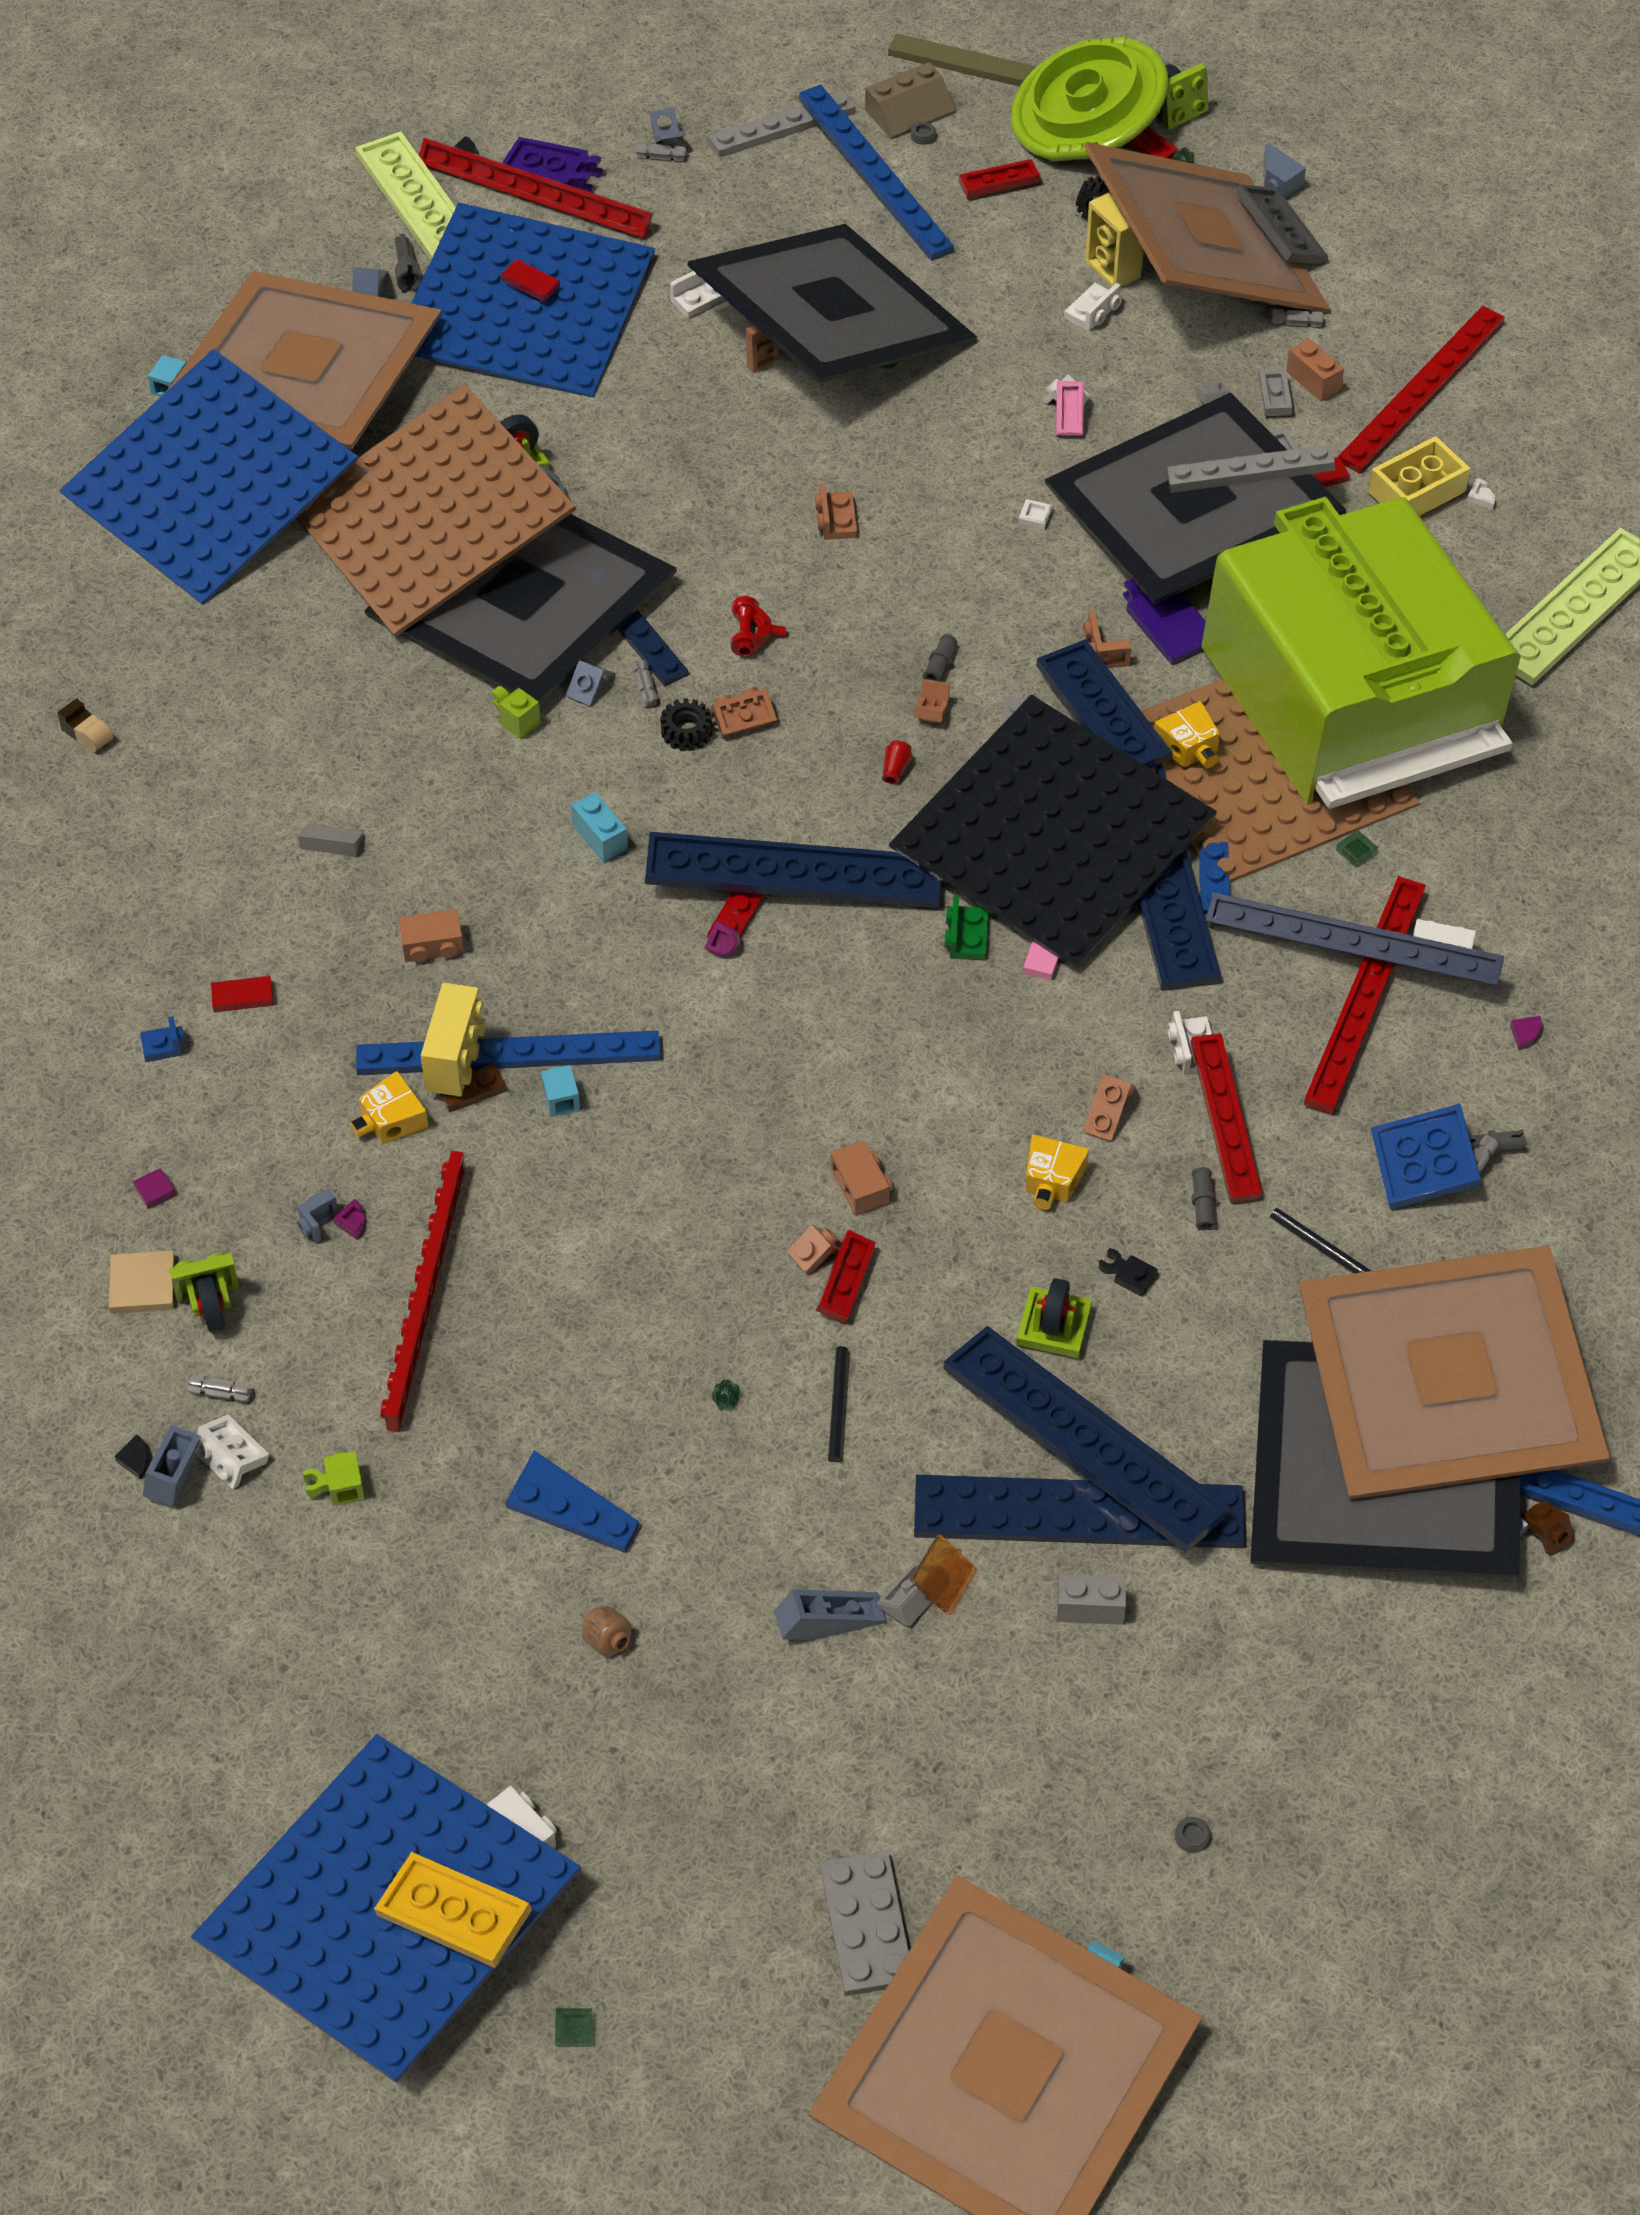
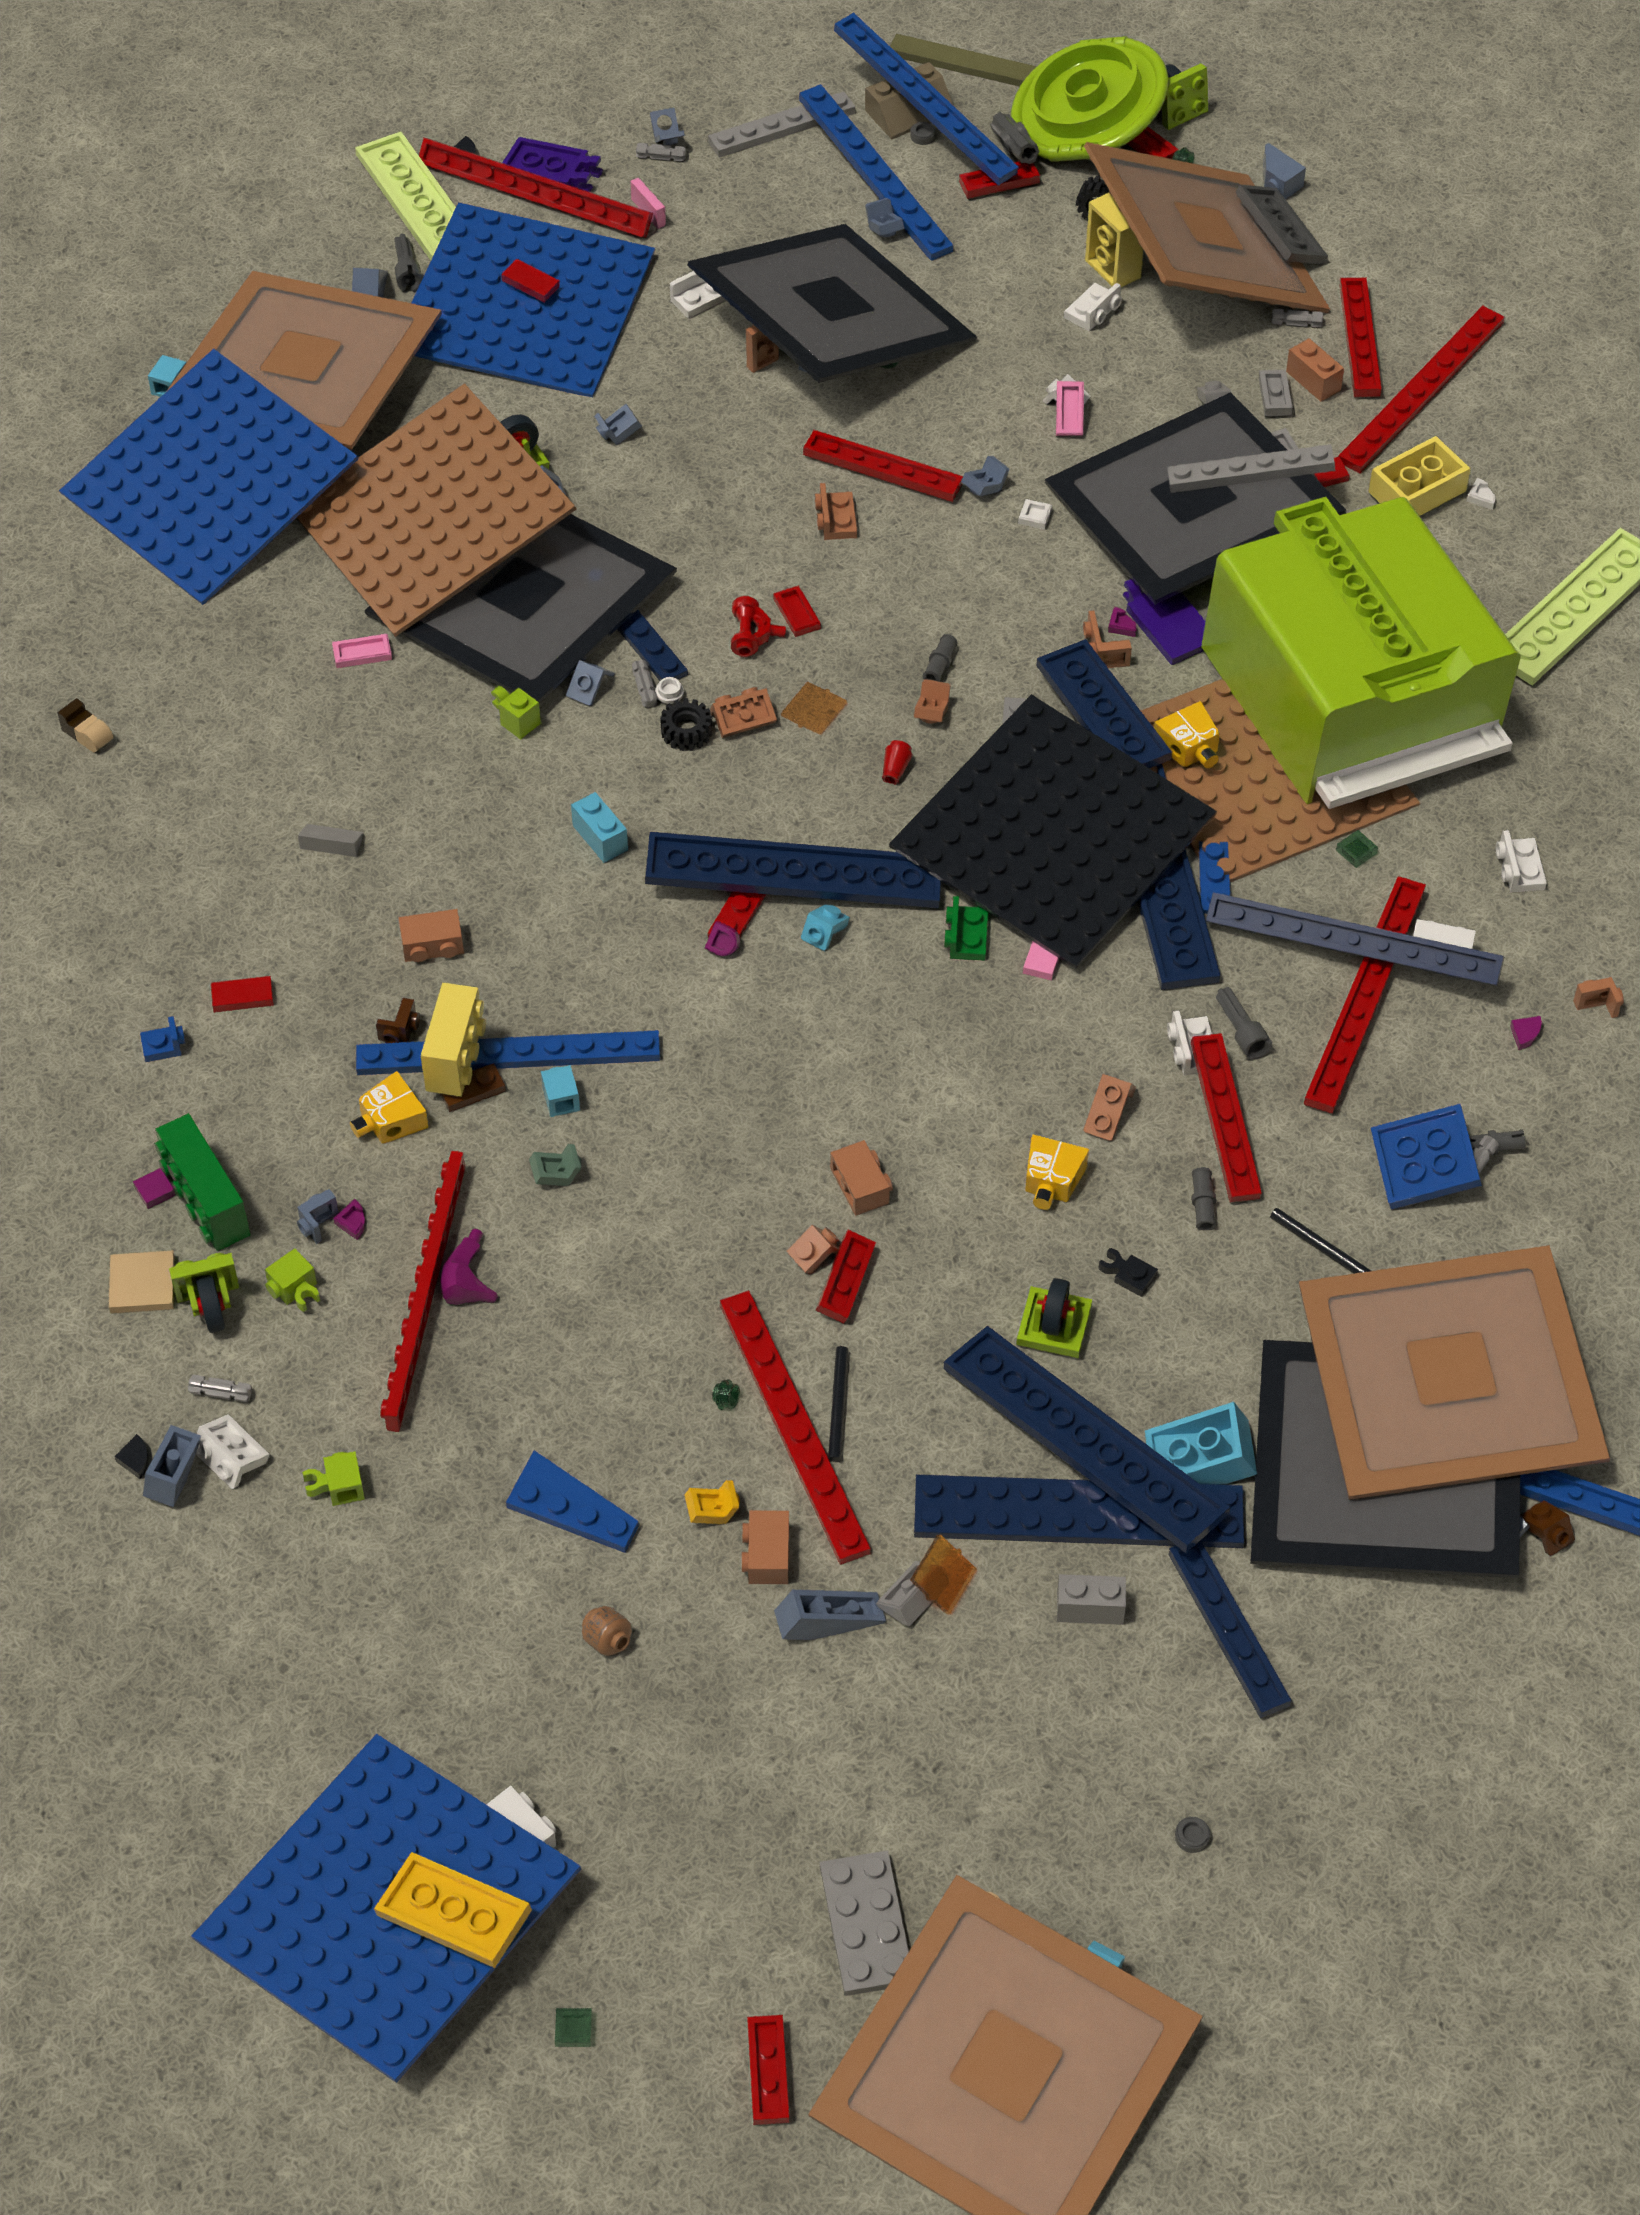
none -> green brick [154,1113,251,1251]
none -> lime brick [265,1248,320,1312]
none -> bright pink tile [332,634,392,668]
none -> reddish brown bracket [376,998,420,1043]
none -> magenta animal [441,1229,498,1305]
none -> sand green bracket [529,1144,581,1186]
none -> sand blue bracket [594,404,642,445]
none -> bright pink tile [630,178,666,229]
none -> white plate [655,677,684,704]
none -> yellow bracket [684,1480,740,1524]
none -> red plate [720,1290,870,1565]
none -> nougat brick [742,1510,789,1584]
none -> red plate [747,2015,789,2125]
none -> red tile [773,585,821,637]
none -> clear orange piece [781,682,847,735]
none -> medium azure bracket [801,904,850,951]
none -> red plate [803,430,963,502]
none -> blue plate [834,13,1018,185]
none -> sand blue bracket [865,198,904,237]
none -> sand blue bracket [961,456,1009,496]
none -> dark grey piece [990,112,1040,164]
none -> magenta tile [1108,607,1136,637]
none -> medium azure slope [1145,1402,1257,1484]
none -> dark blue plate [1168,1540,1292,1719]
none -> dark grey piece [1216,987,1272,1060]
none -> red plate [1339,277,1381,397]
none -> white bracket [1496,830,1547,892]
none -> nougat bracket [1573,977,1624,1018]

